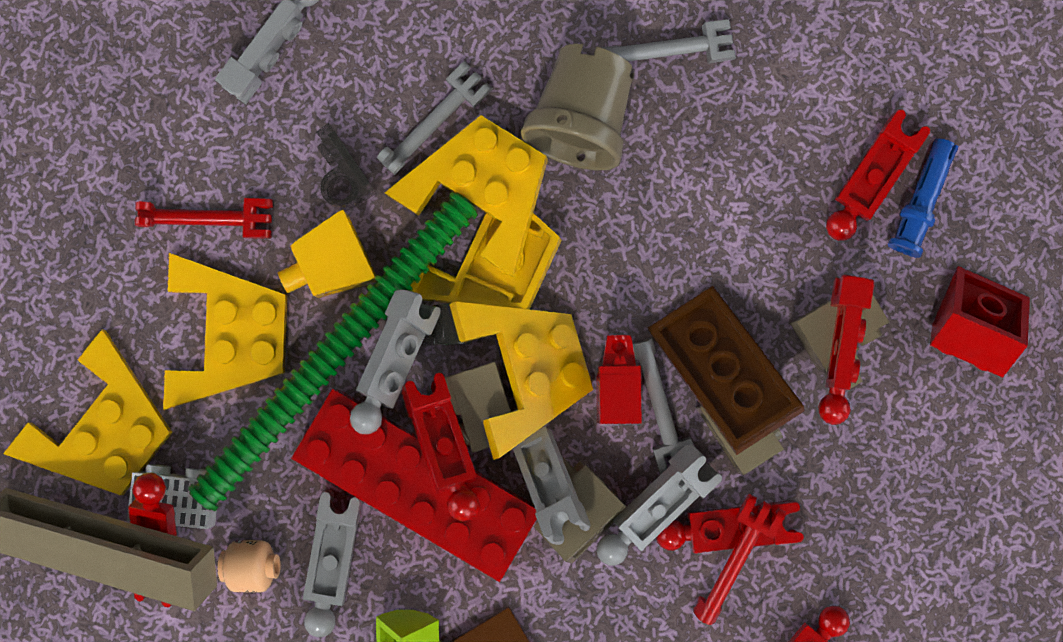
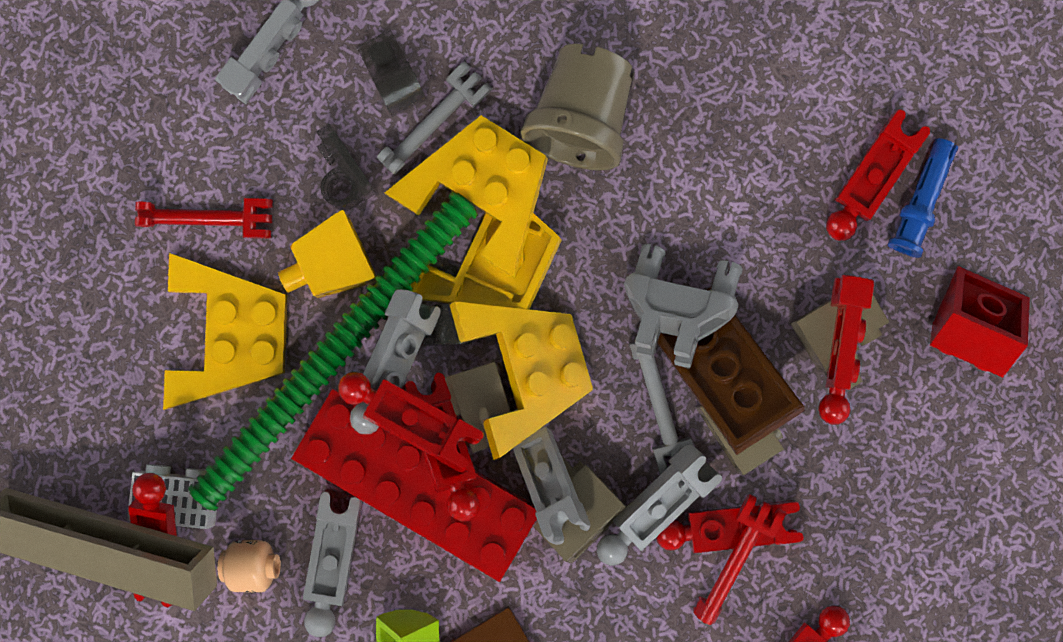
yellow wing [3,329,173,495] -> none
red hinge [596,335,642,424] -> none
light grey hinge [602,20,736,64] -> none
none -> red plate [338,372,484,472]
none -> clear smoke plate [356,29,426,117]
none -> light grey connector [624,244,743,368]

